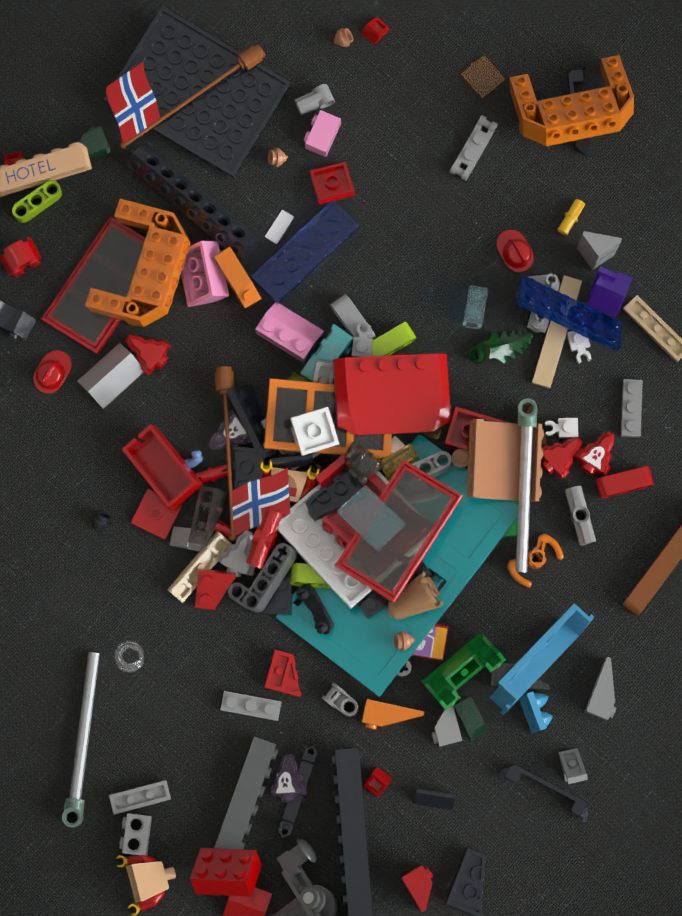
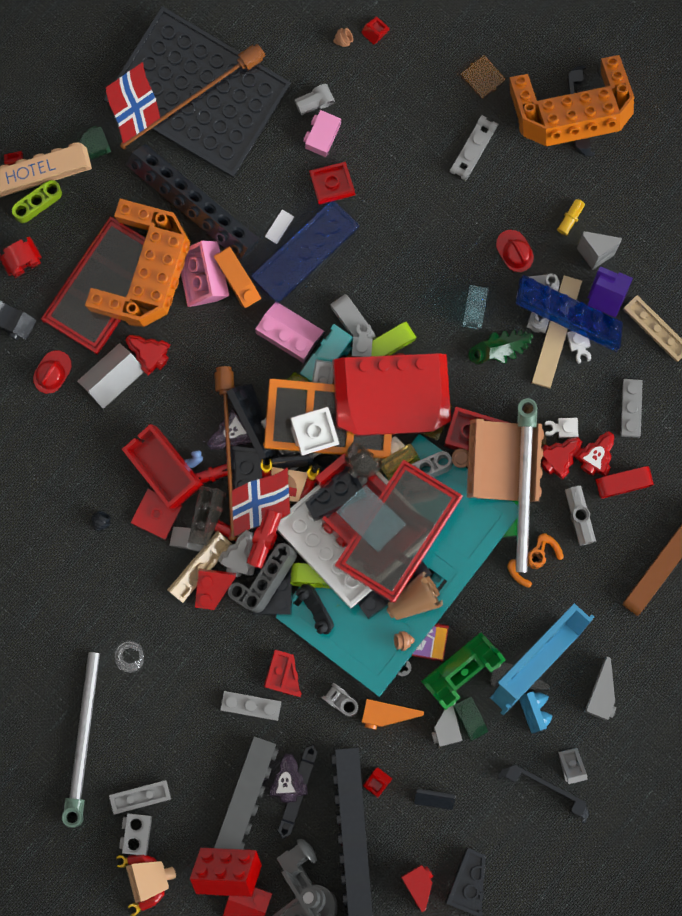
nougat plate [268,148,288,167] -> none

